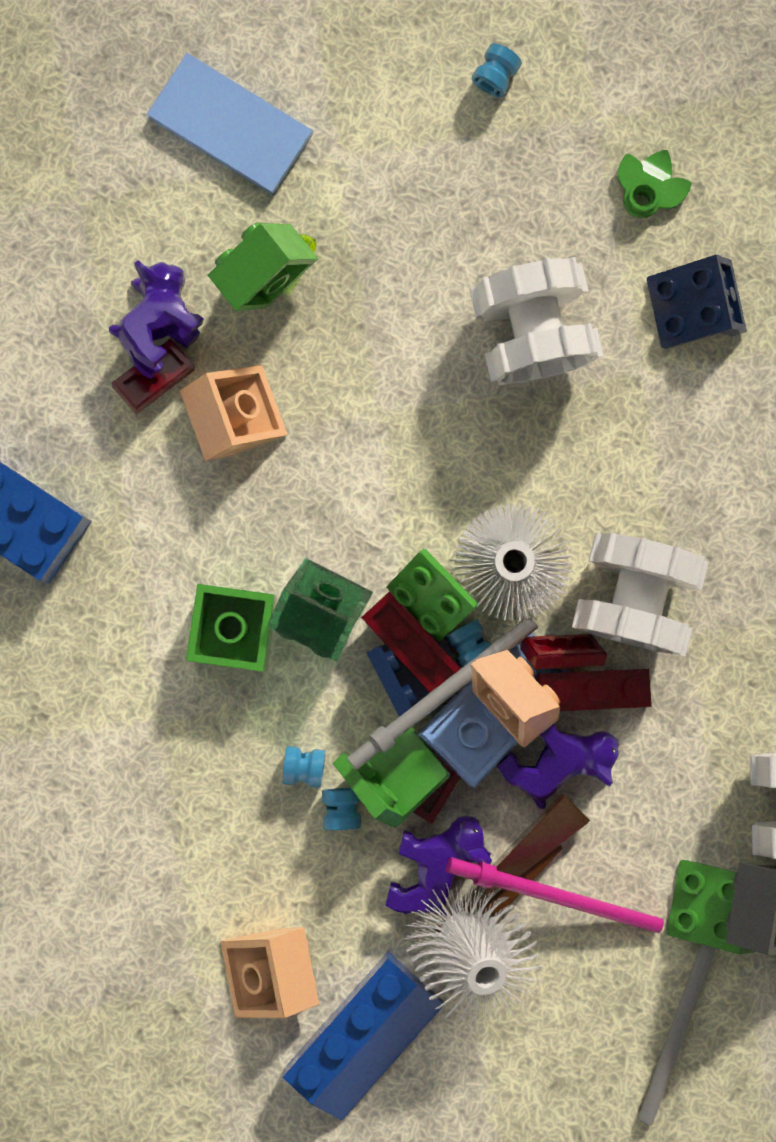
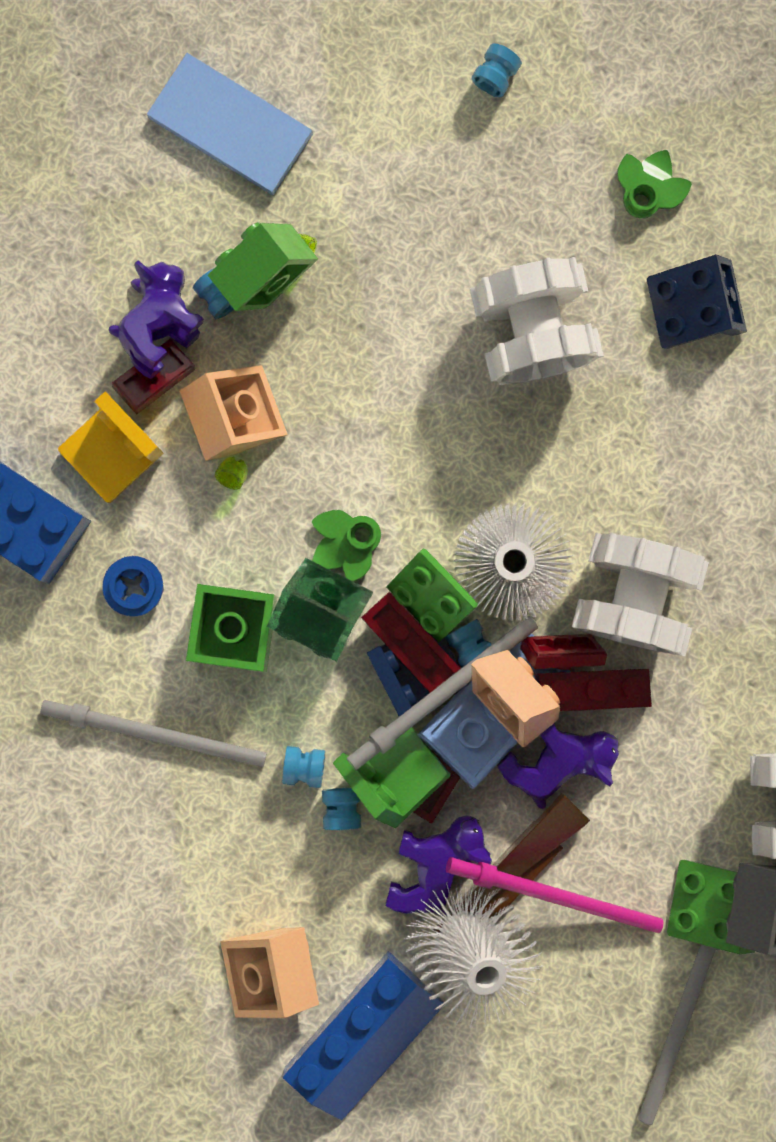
none -> light grey bar [40,700,267,767]
none -> yellow bracket [58,391,164,503]
none -> blue gear [102,556,164,617]
none -> dark azure wheel [193,268,234,320]
none -> clear neon green hinge [215,457,248,490]
none -> bright green plate [312,510,381,582]

